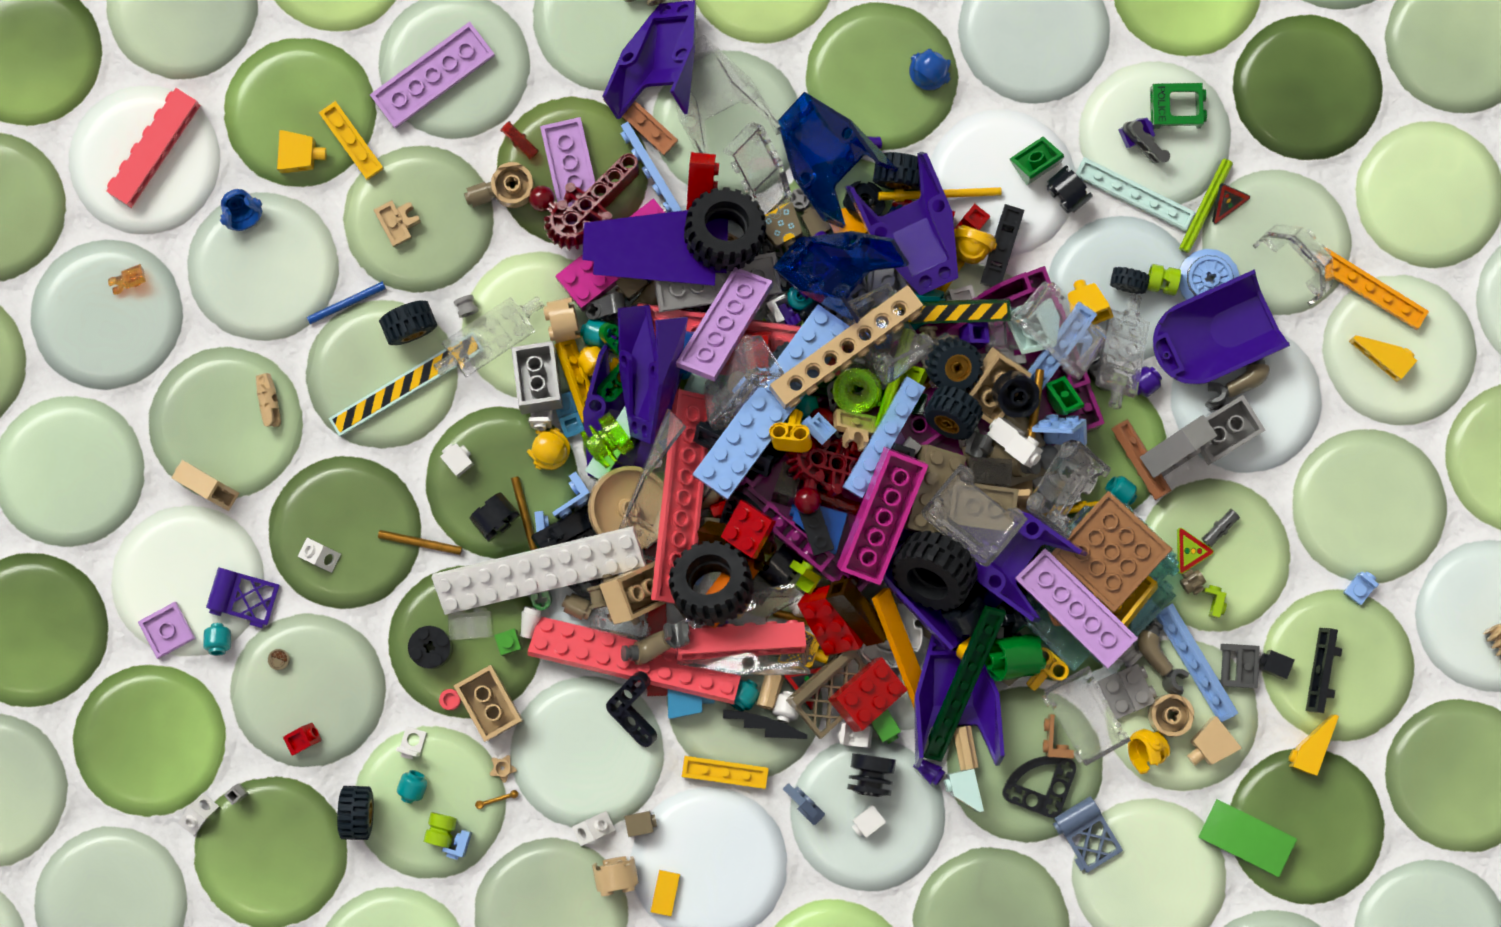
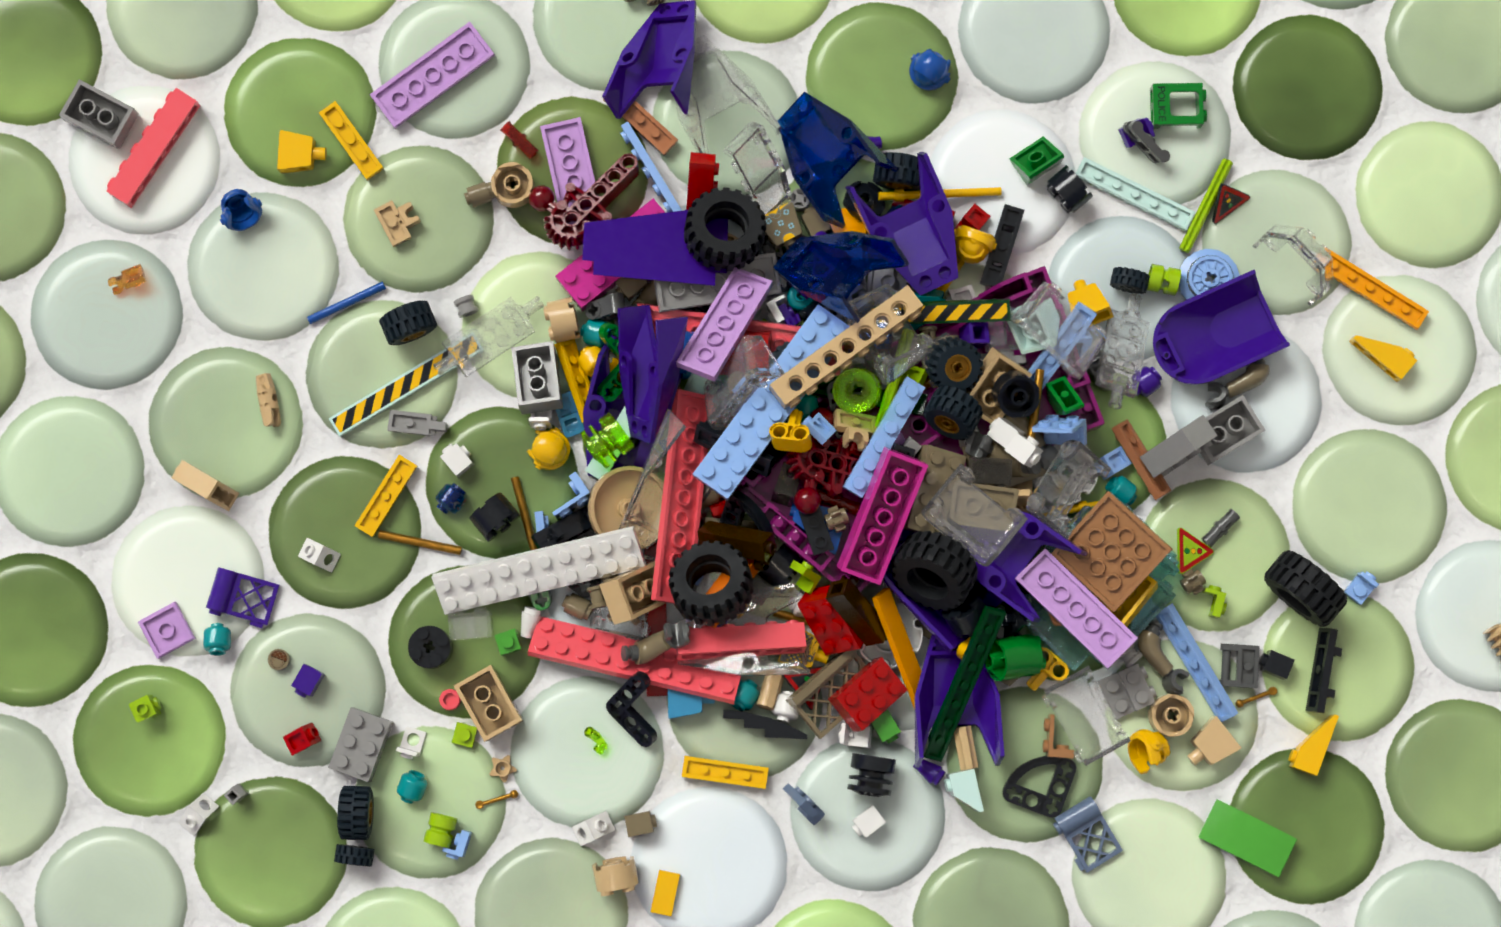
red plate [721,500,776,559] -> none
none -> light grey brick [59,79,139,149]
none -> lime bracket [129,695,162,723]
none -> dark purple brick [291,664,325,698]
none -> light grey brick [328,707,394,782]
none -> black wheel [334,844,375,867]
none -> yellow plate [355,455,418,537]
none -> light grey hinge [387,410,448,436]
none -> clear blue head [435,483,467,514]
none -> lime plate [451,722,477,748]
none -> clear neon green arm [584,727,607,755]
none -> dark tan gear [824,505,850,533]
none -> light blue bracket [1094,446,1132,480]
none -> pearl gold hinge [1235,687,1277,708]
none -> black tyre [1264,550,1347,627]

